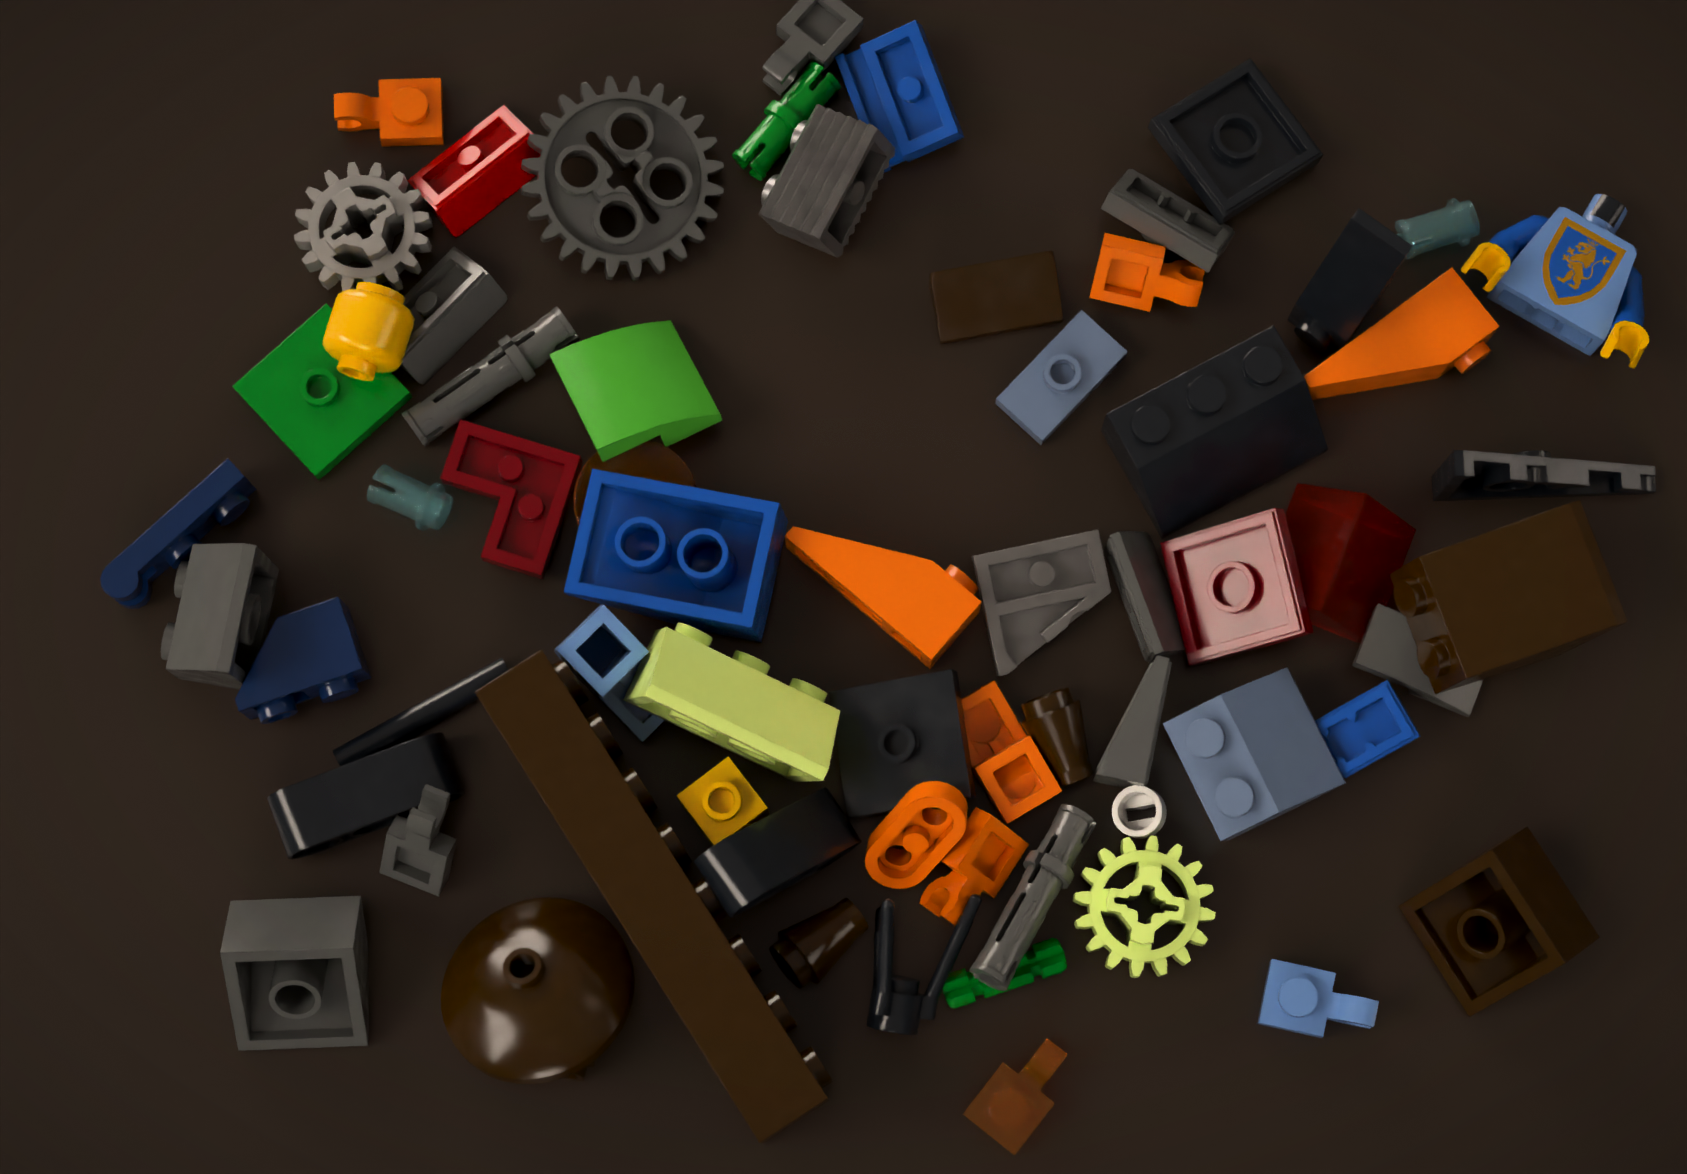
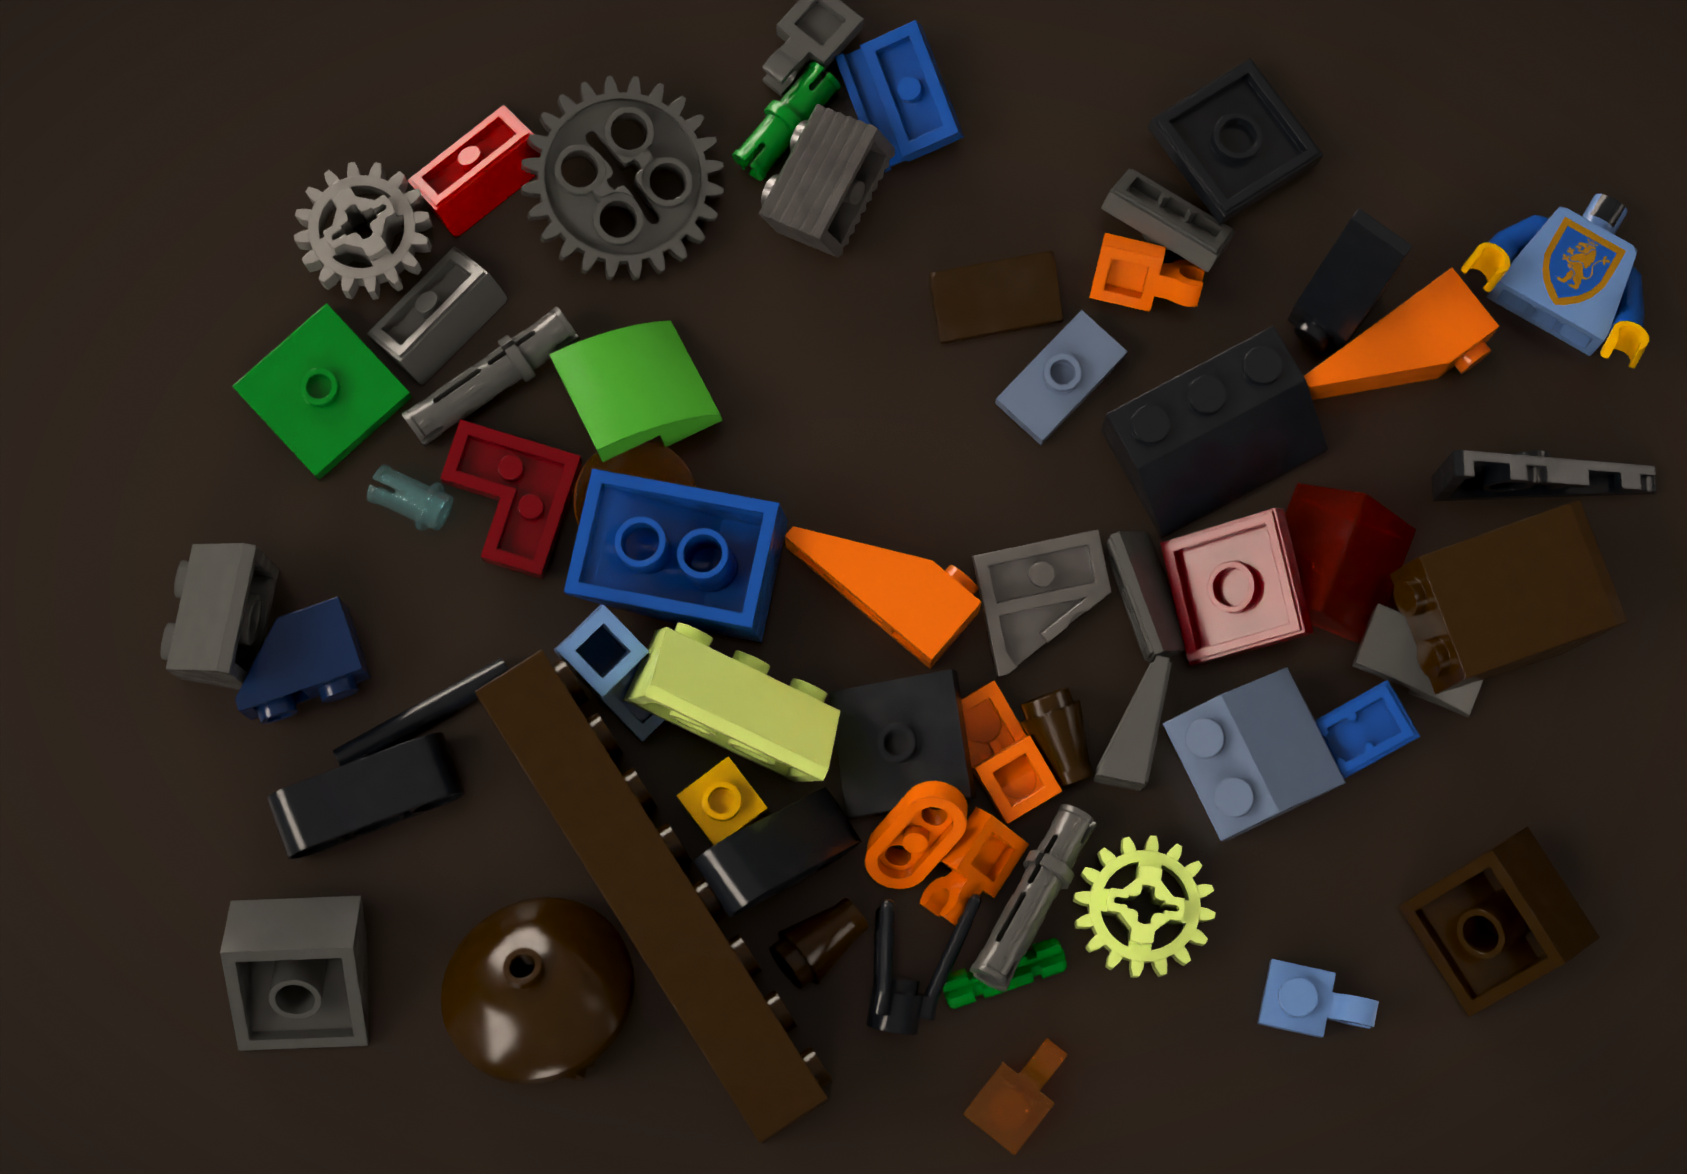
dark blue plate [100,458,256,609] -> none
yellow head [322,282,415,381] -> none
orange plate [334,78,444,147] -> none
dark grey plate [379,784,457,897] -> none
white hinge [1112,785,1167,839] -> none
clear light blue pin [1395,198,1480,260] -> none

